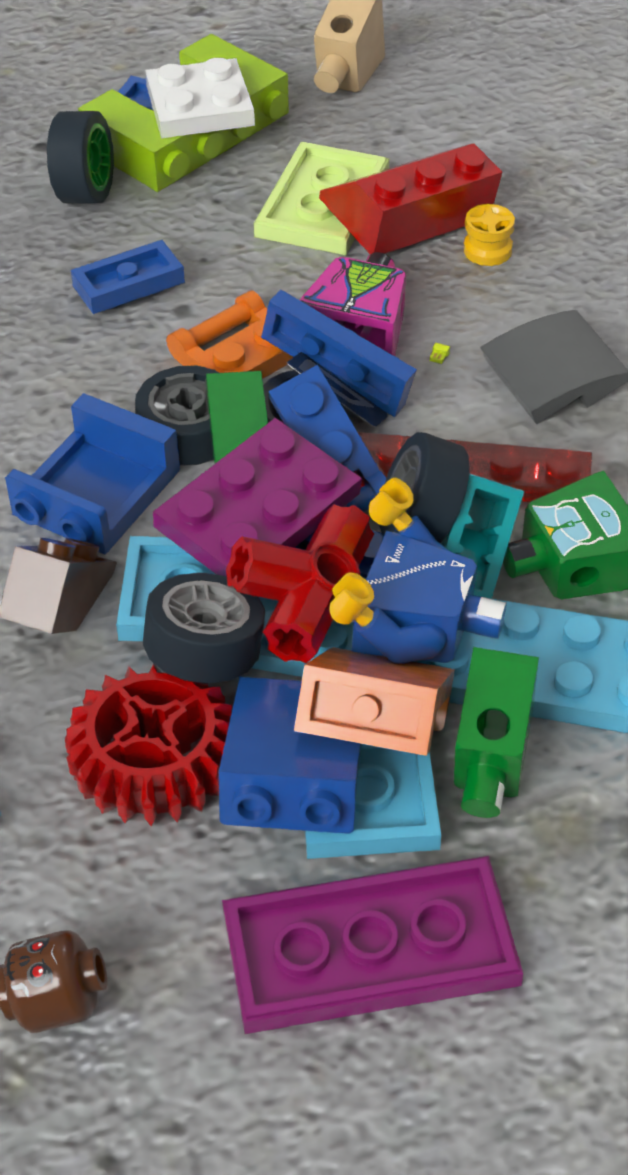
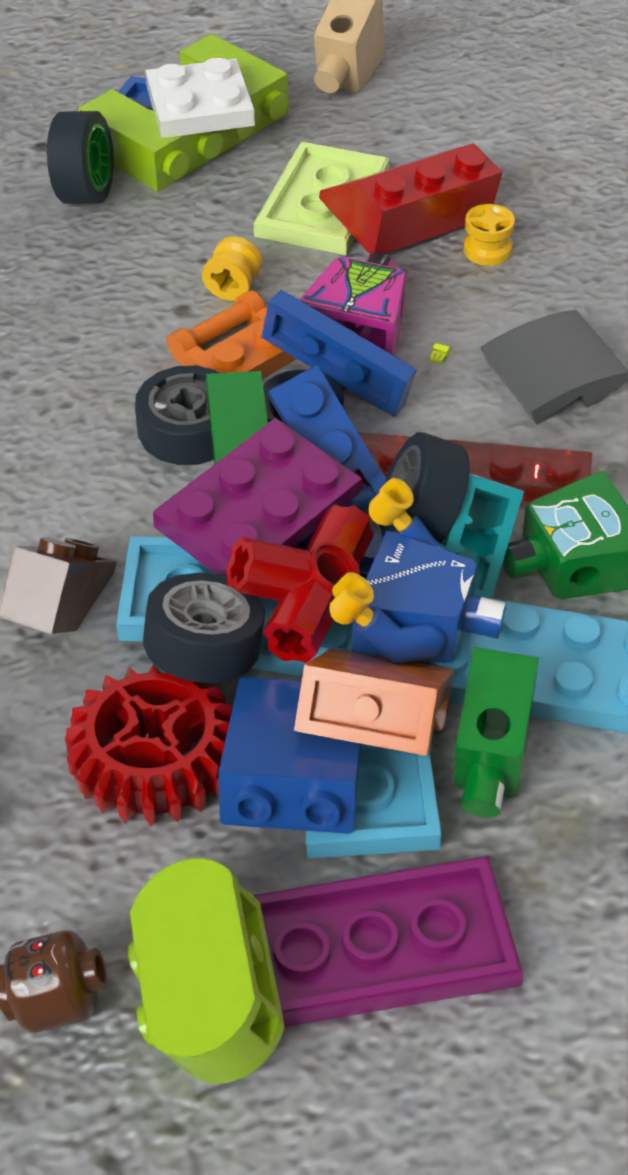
blue panel [5,393,180,555] -> none
blue plate [71,240,185,314] -> none
black sticker [287,352,388,427] -> none
none -> lime brick [128,858,285,1084]
none -> yellow wheel [202,236,263,301]

